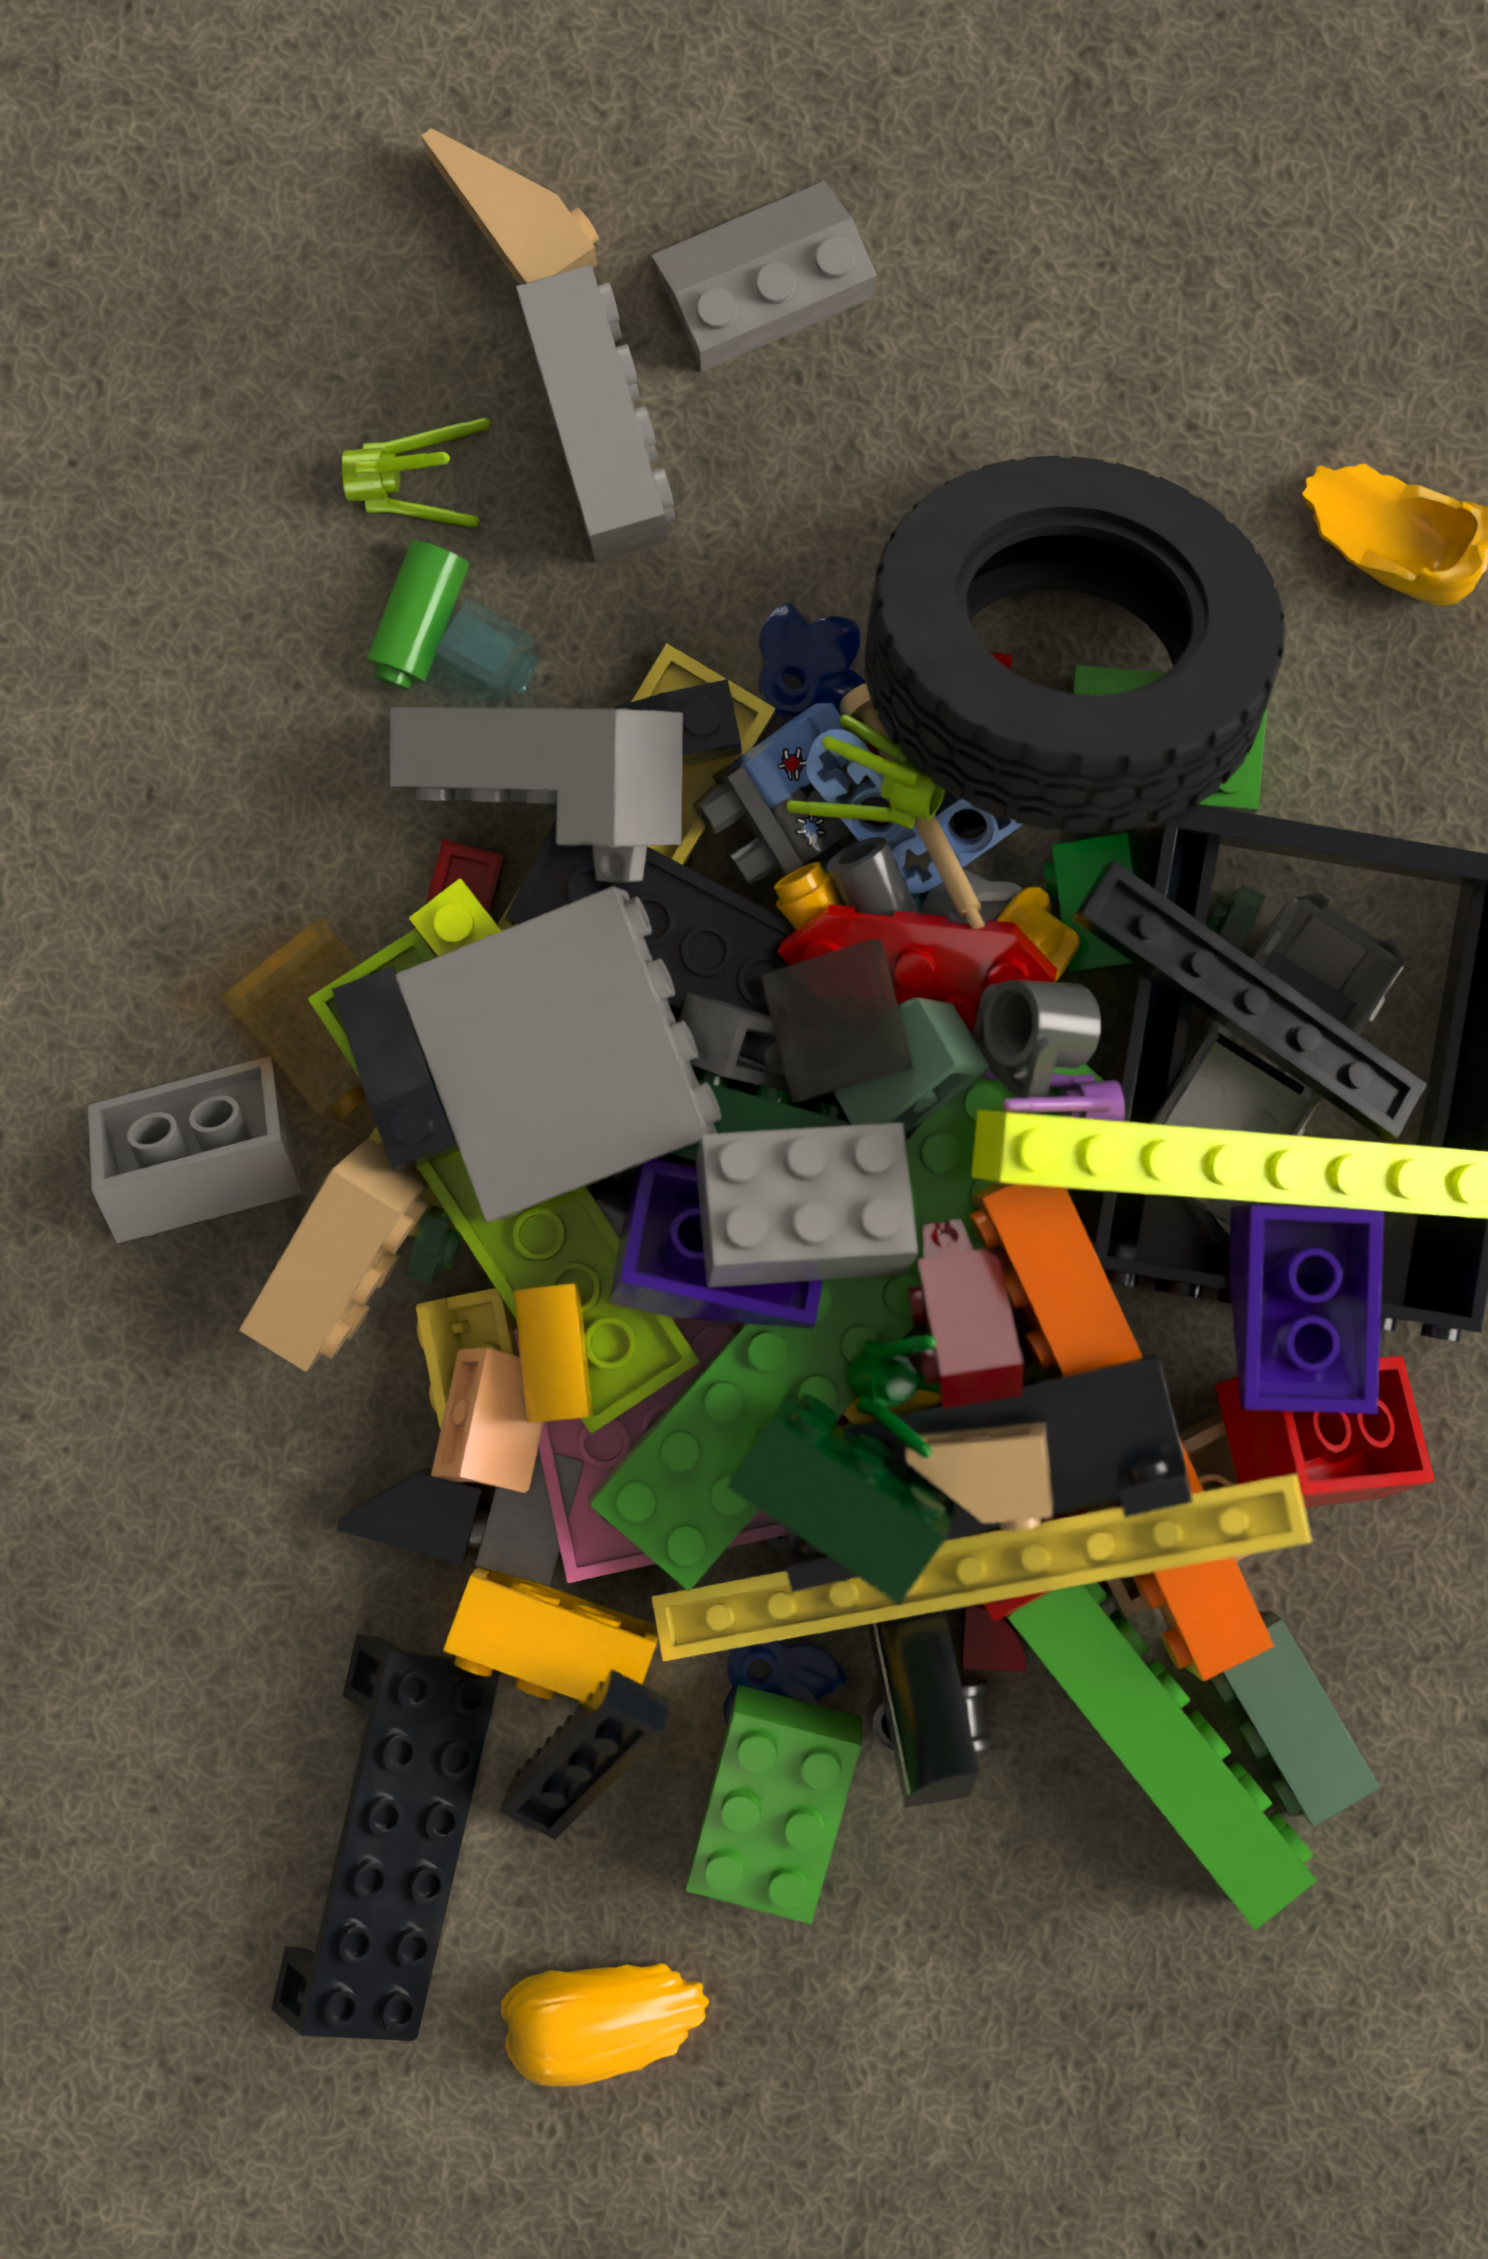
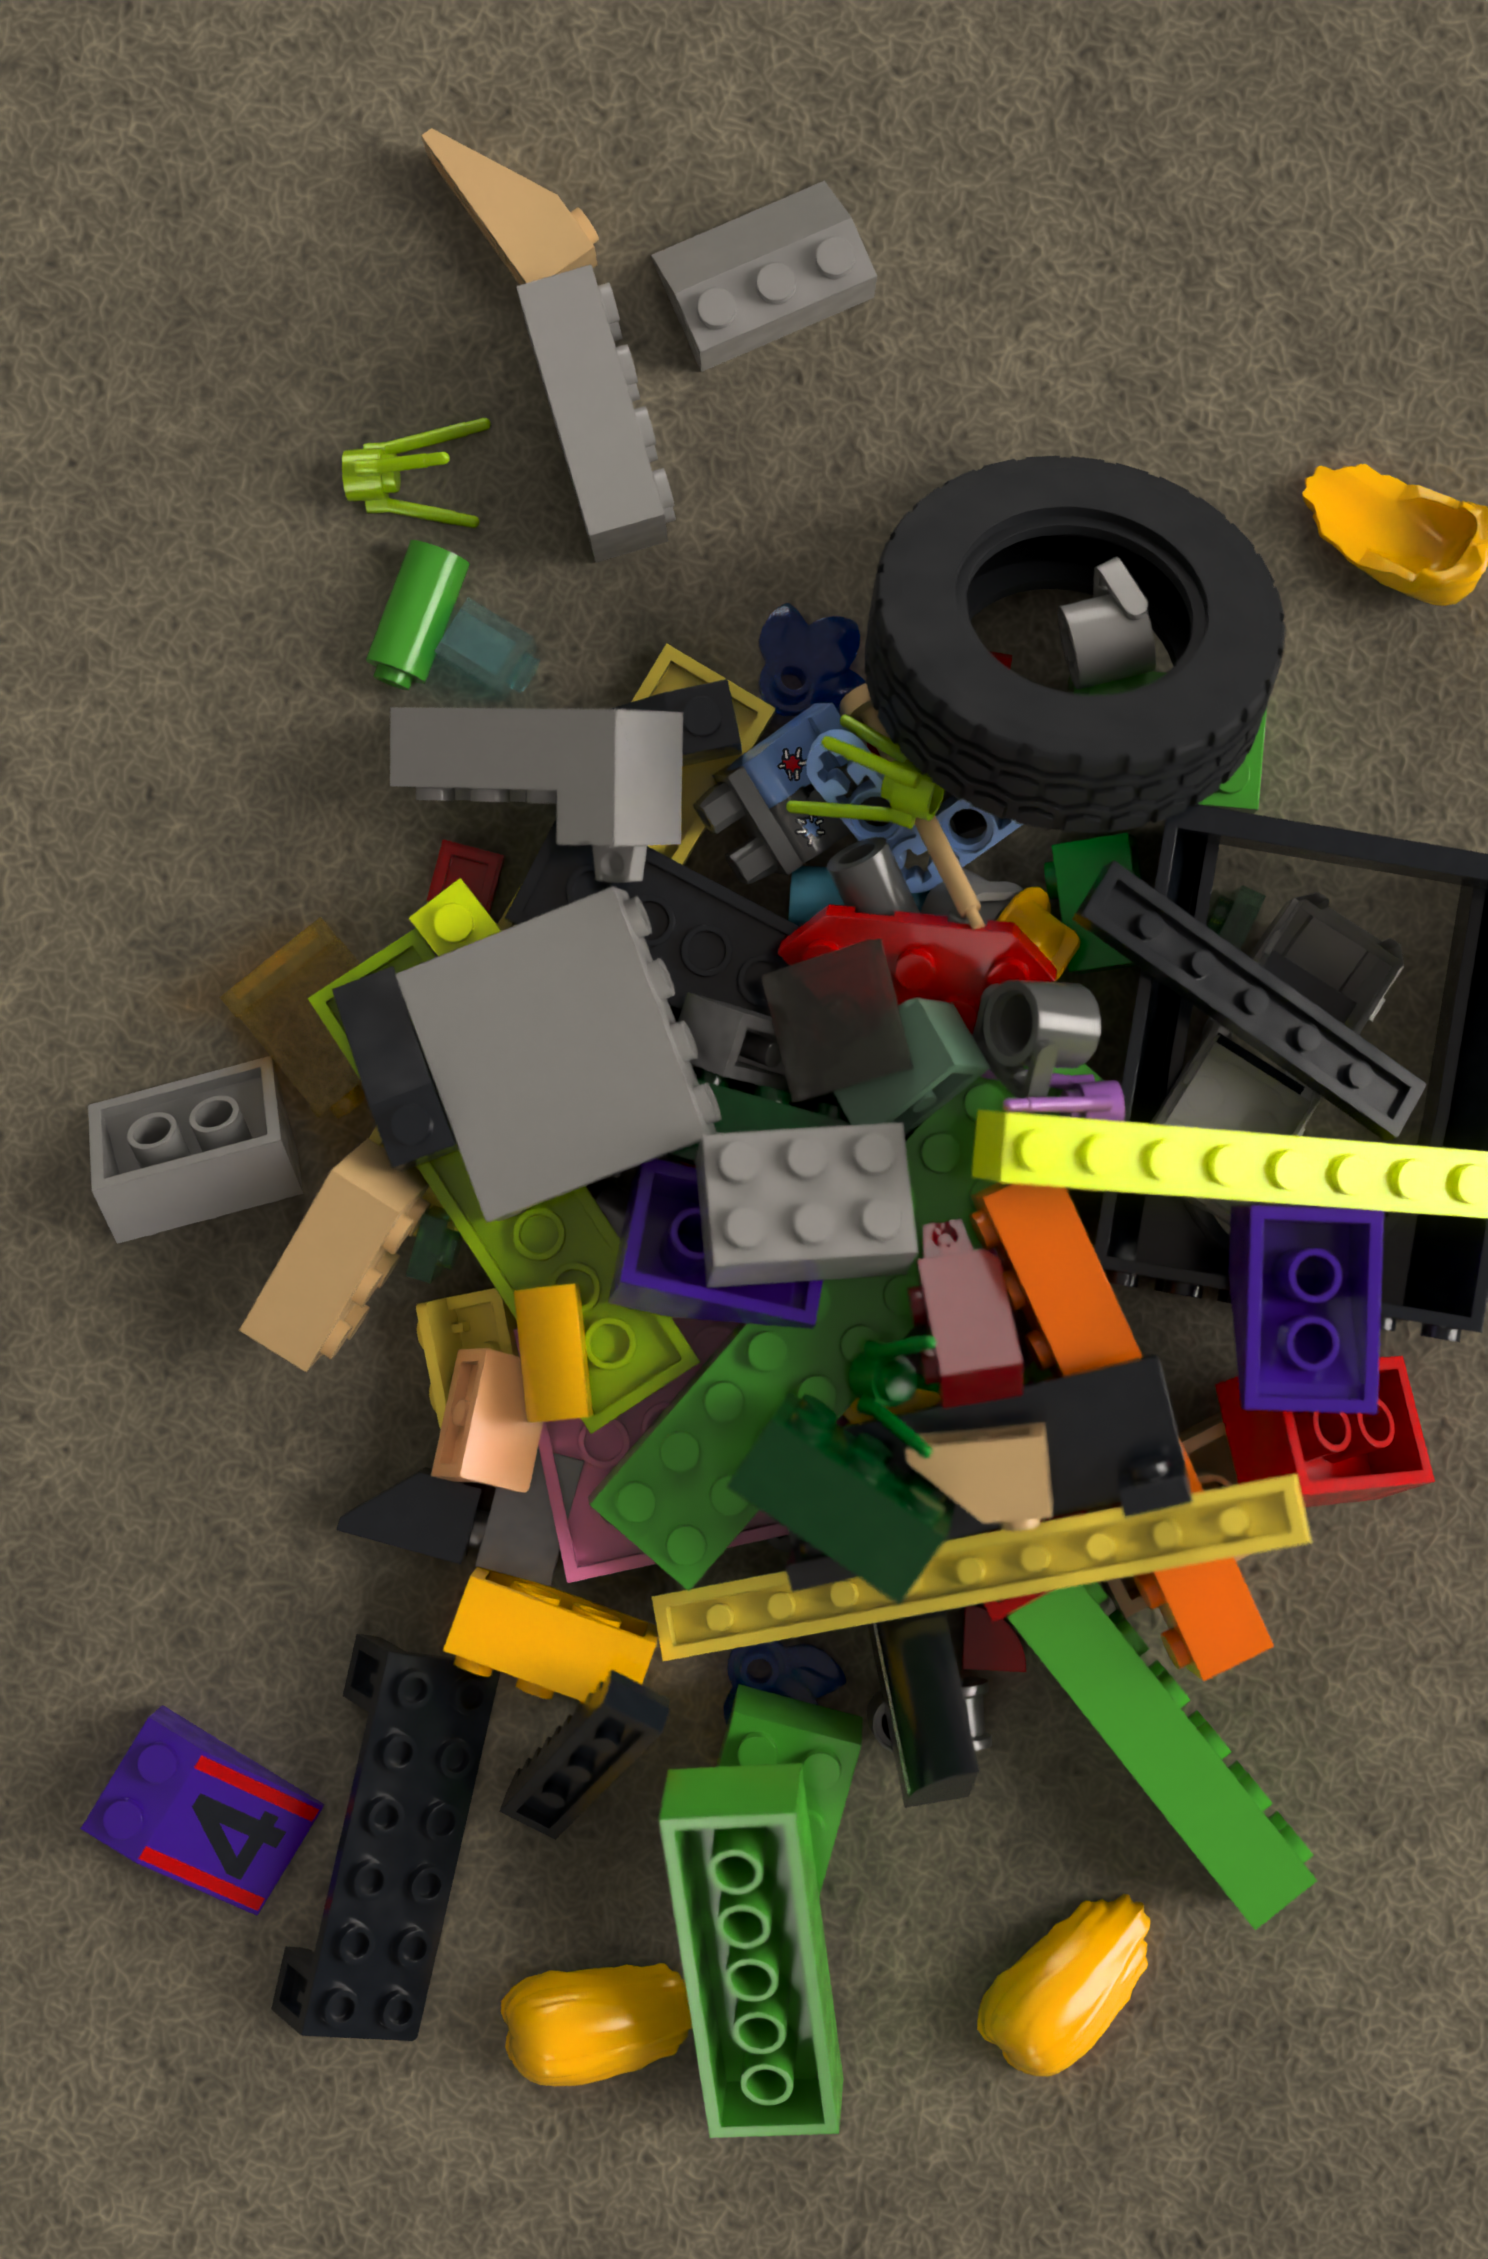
yellow cone [774,862,843,930] -> none
sand green brick [1209,1611,1380,1827] -> none
none -> dark purple slope [80,1705,325,1916]
none -> bright green brick [659,1763,843,2138]
none -> yellow hair [977,1894,1151,2076]
none -> light grey piece [1057,557,1156,689]

